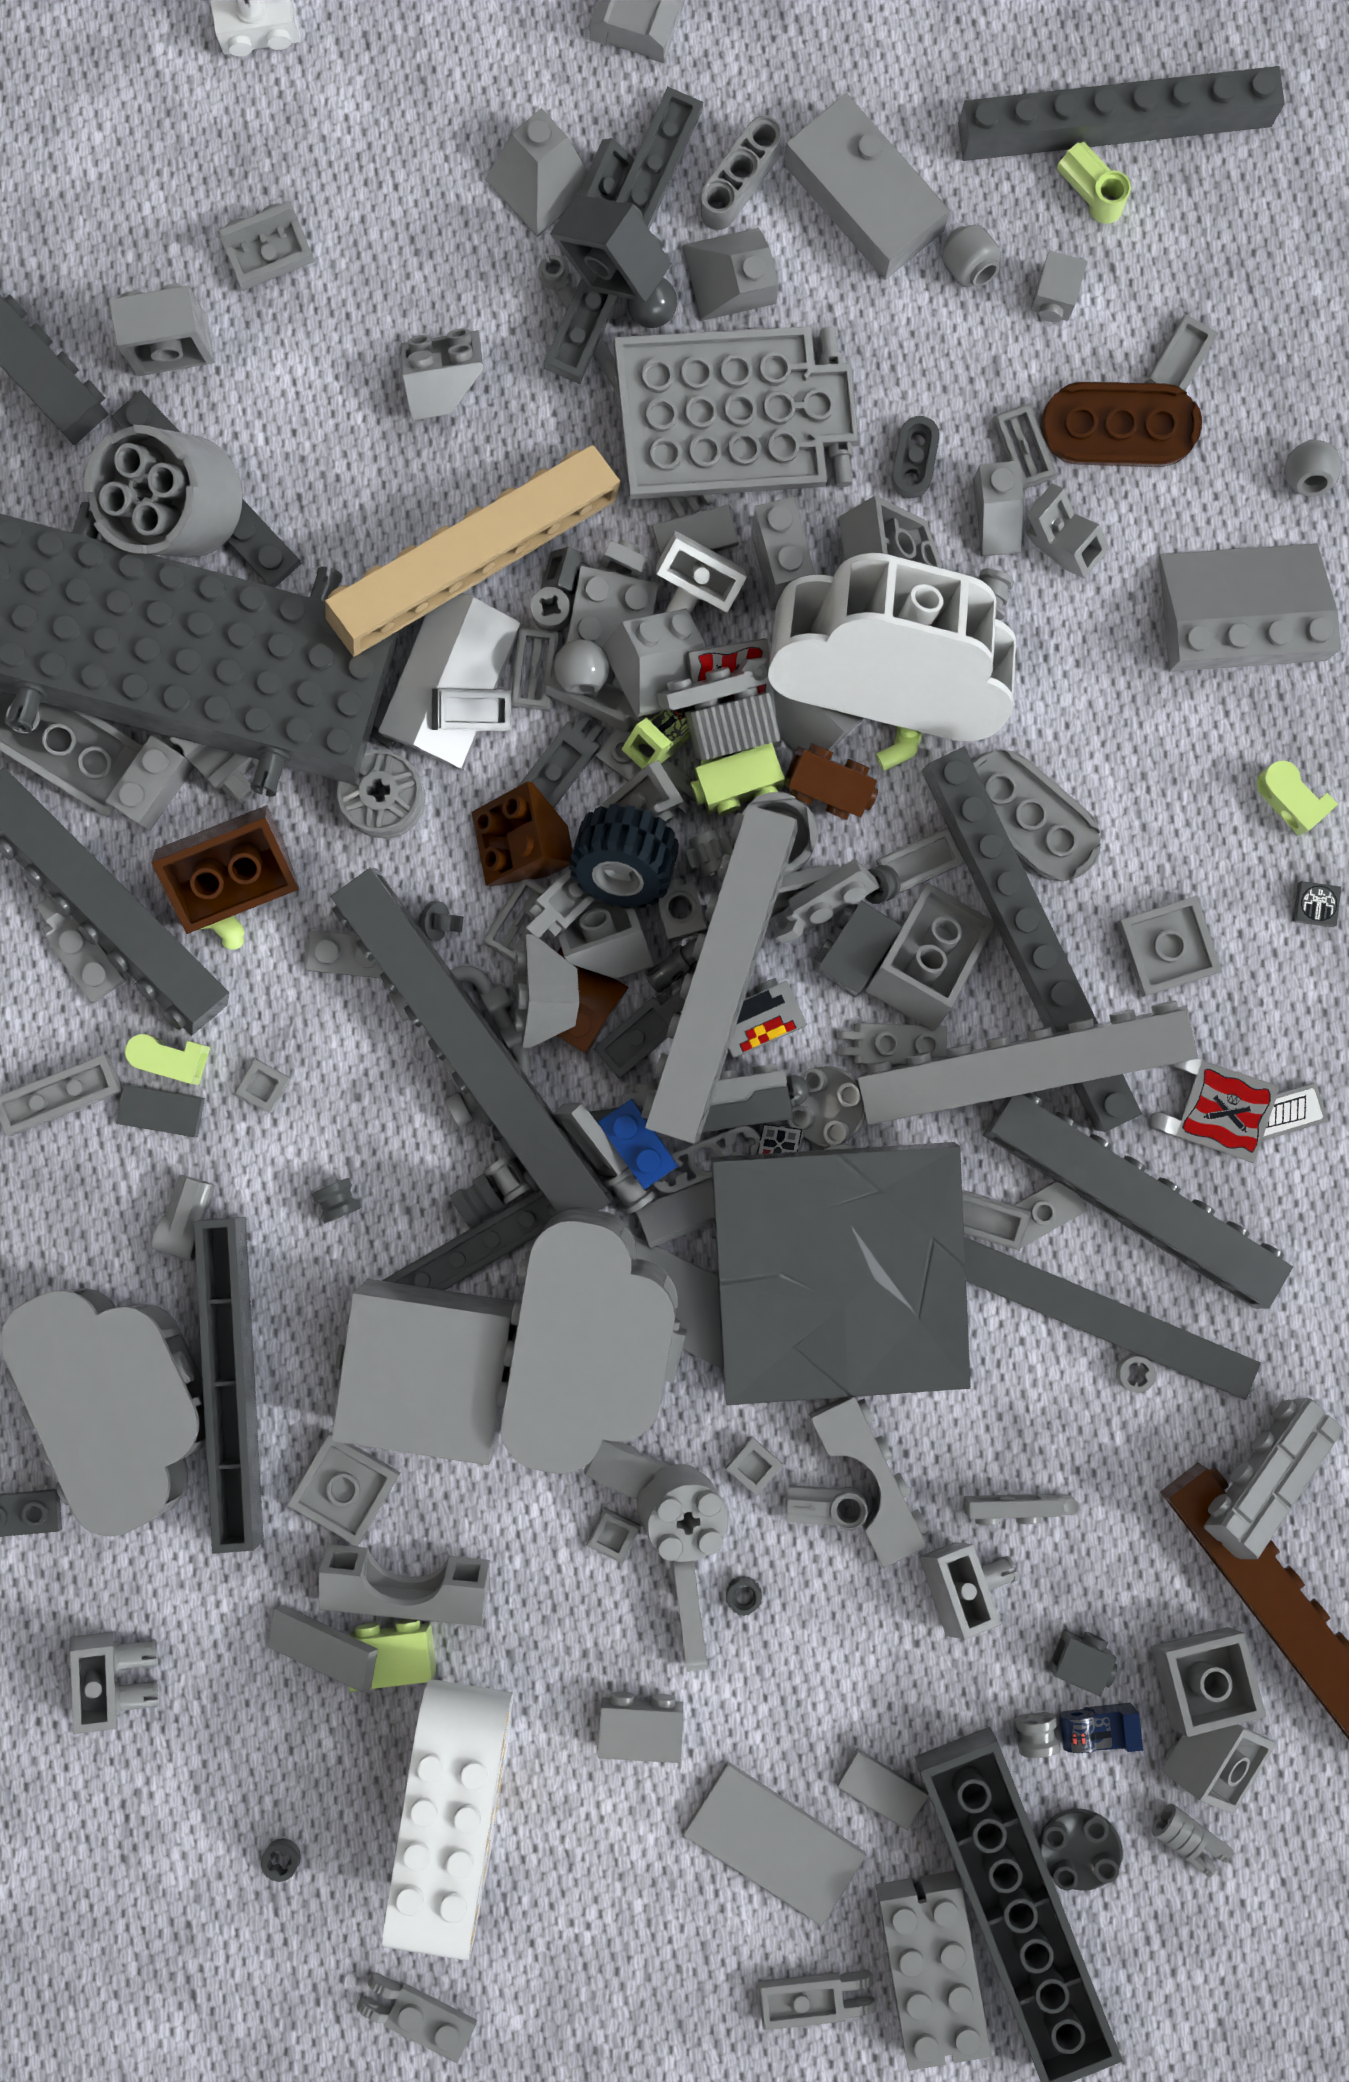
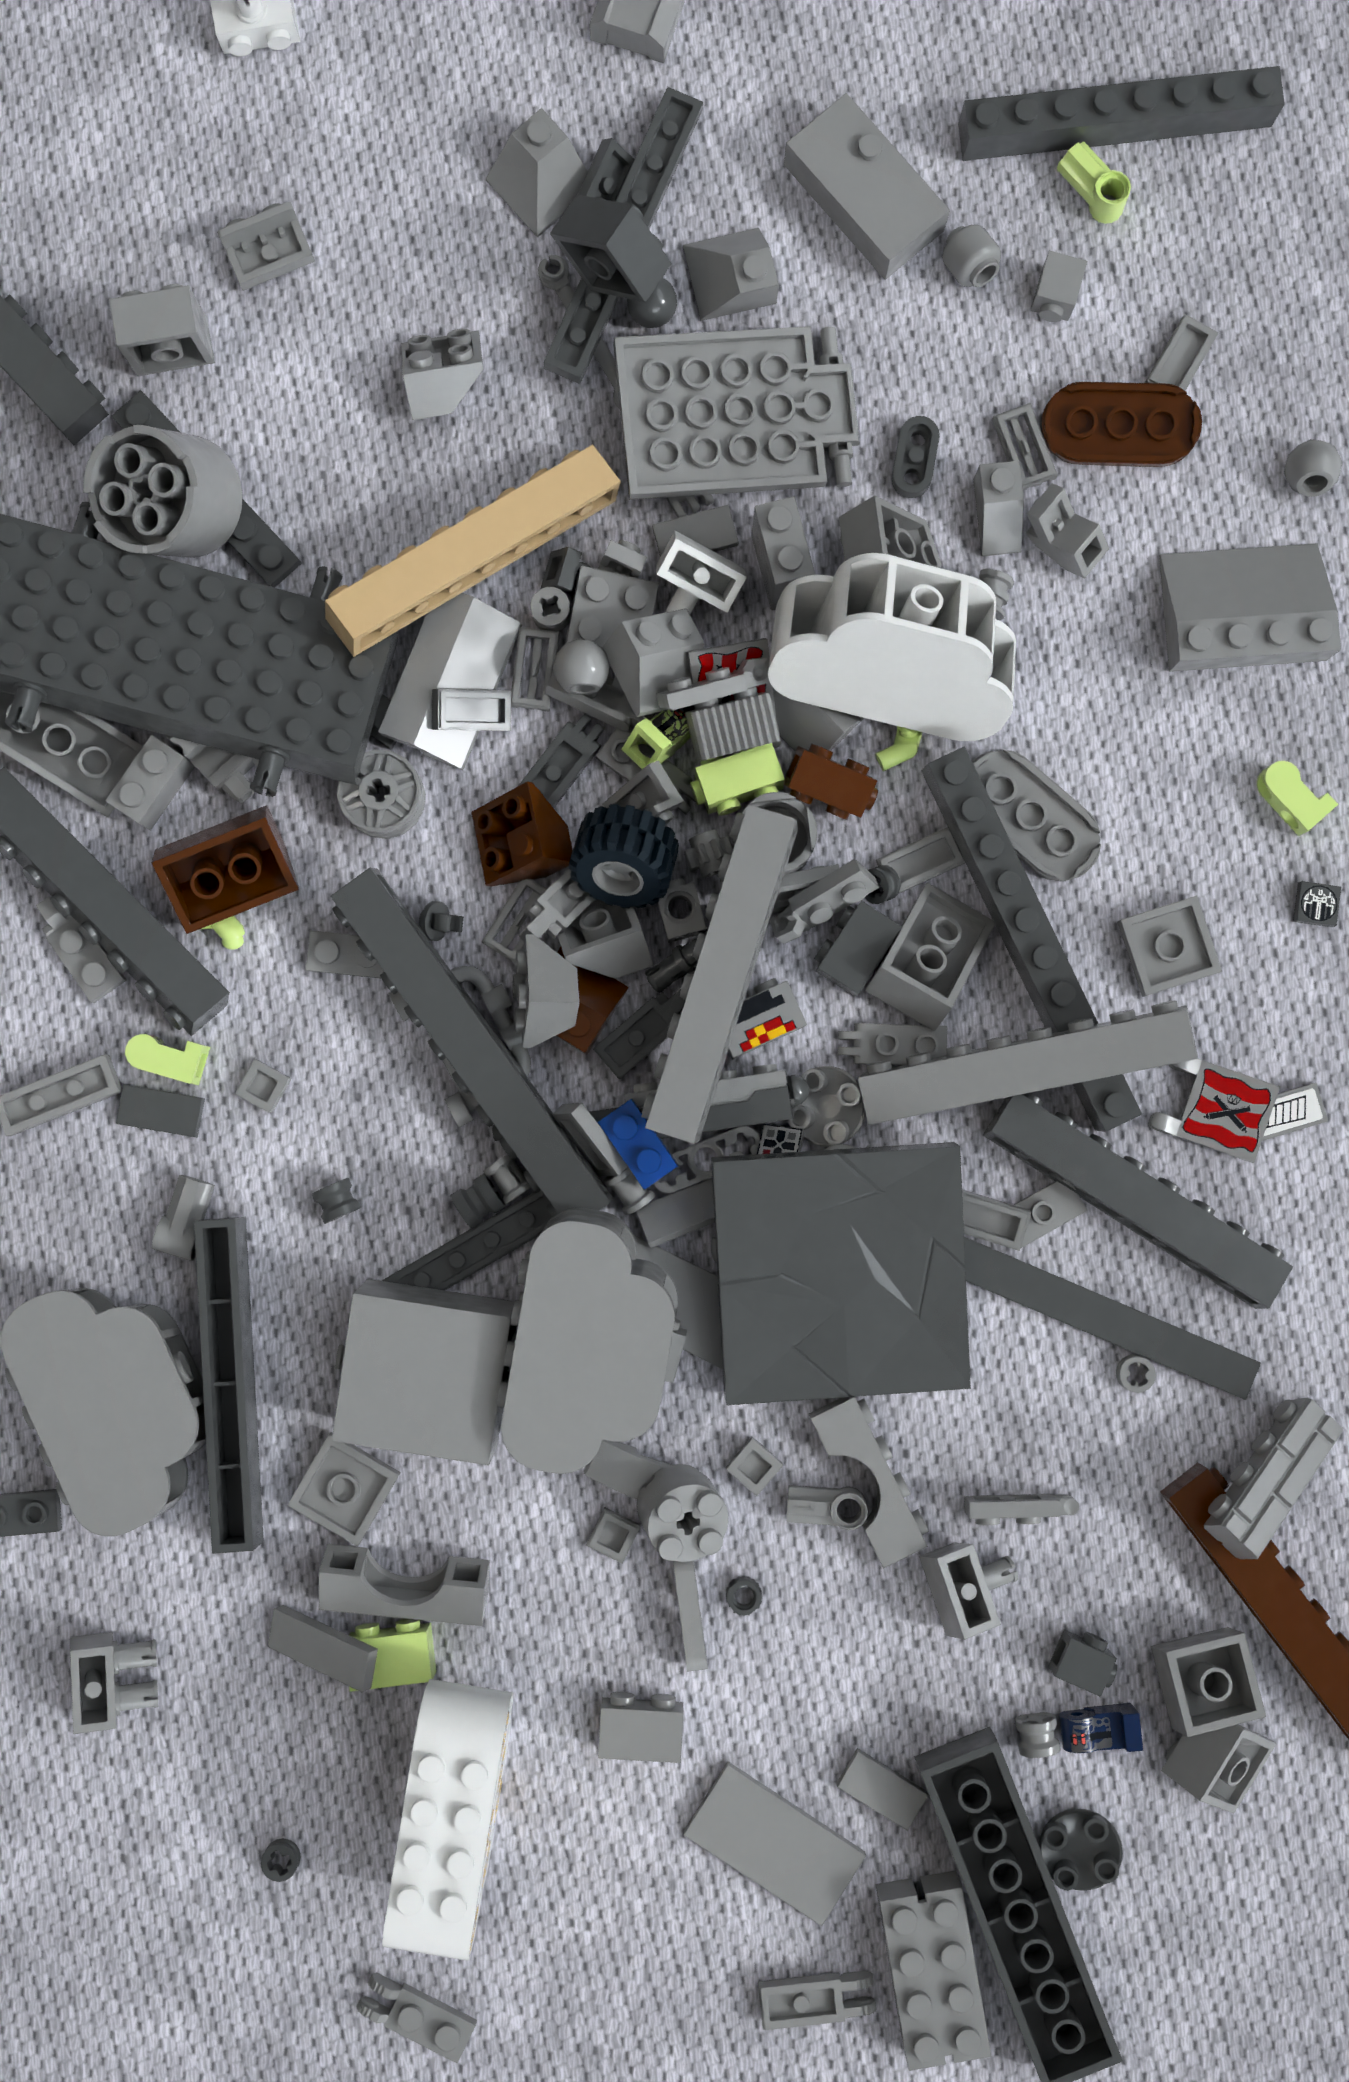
light grey beam [701,116,782,230] -> none
light grey hinge [1152,1804,1235,1878] -> none

